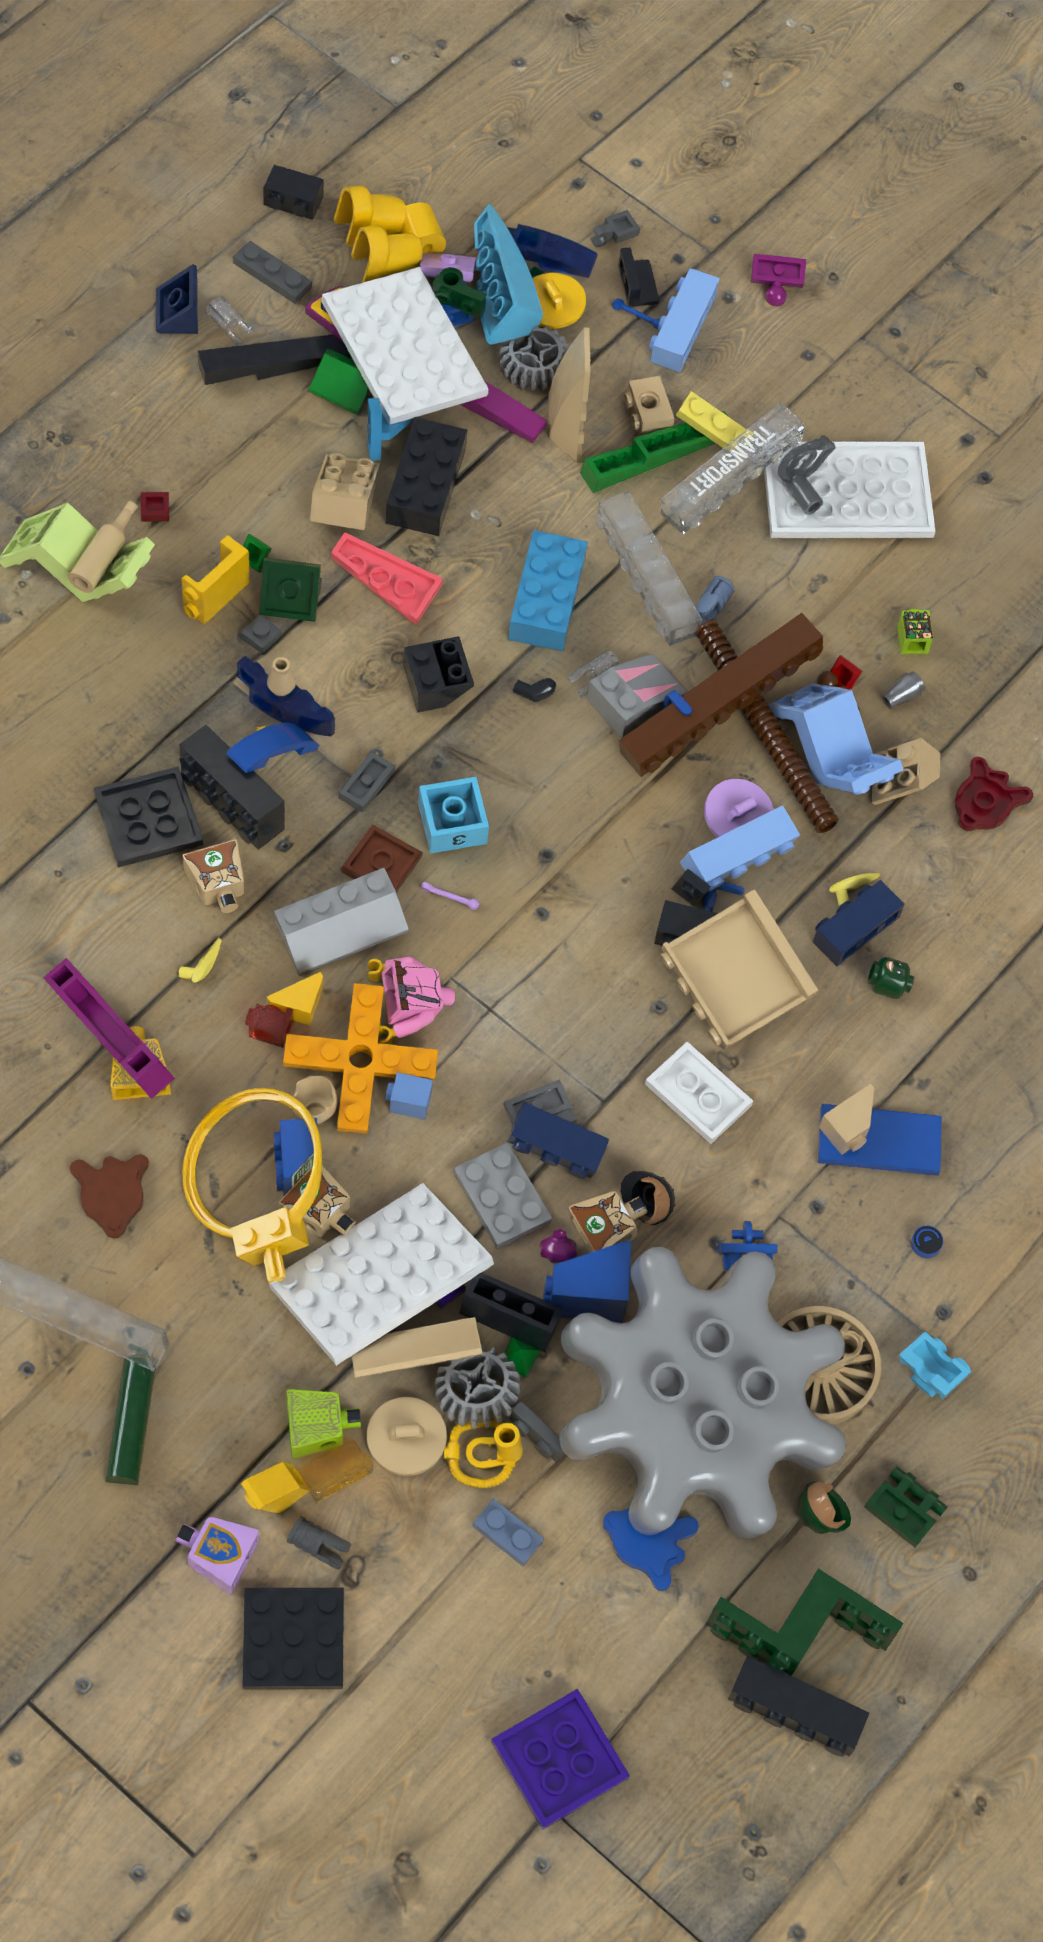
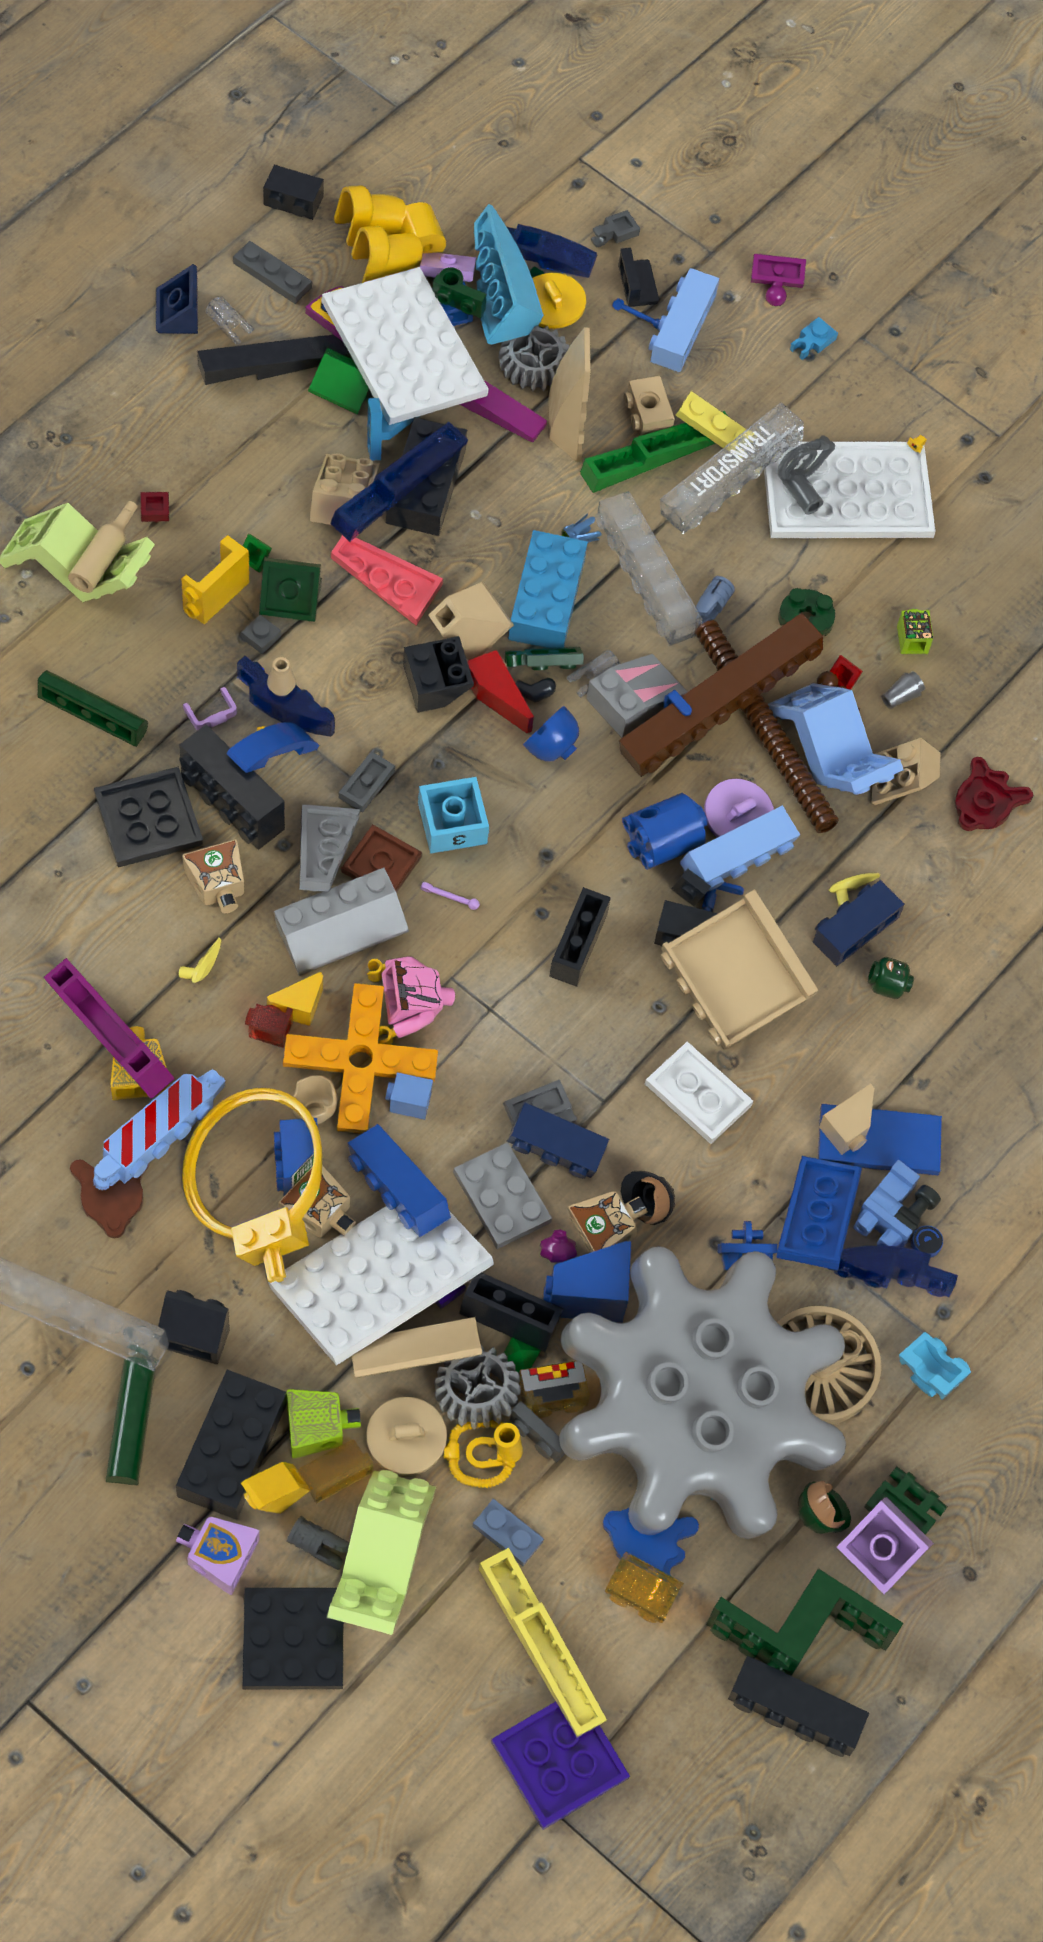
none -> dark green brick [38,670,148,747]
none -> light blue hinge [93,1069,226,1191]
none -> black slope [156,1290,230,1365]
none -> black brick [176,1369,287,1520]
none -> lavender piece [183,687,237,730]
none -> light grey wing [299,804,360,892]
none -> yellowish green bracket [327,1470,436,1635]
none -> clear blue slope [330,422,468,542]
none -> blue brick [348,1124,451,1237]
none -> tan slope [428,582,514,660]
none -> red slope [467,650,534,733]
none -> light yellow slope [479,1548,607,1737]
none -> dark green plate [505,647,584,670]
none -> brick [519,1361,590,1418]
none -> blue cylinder [523,706,579,762]
none -> black brick [549,887,611,987]
none -> flat silver piece [561,513,602,542]
none -> clear yellow brick [605,1552,684,1623]
none -> blue cylinder [622,793,708,870]
none -> blue tile [777,1156,862,1270]
none -> dark green plate [778,588,835,636]
none -> dark azure plate [790,317,838,360]
none -> clear blue slope [828,1245,958,1297]
none -> lavender brick [837,1497,934,1594]
none -> medium blue hips [854,1160,941,1255]
none -> yellow piece [907,435,927,453]

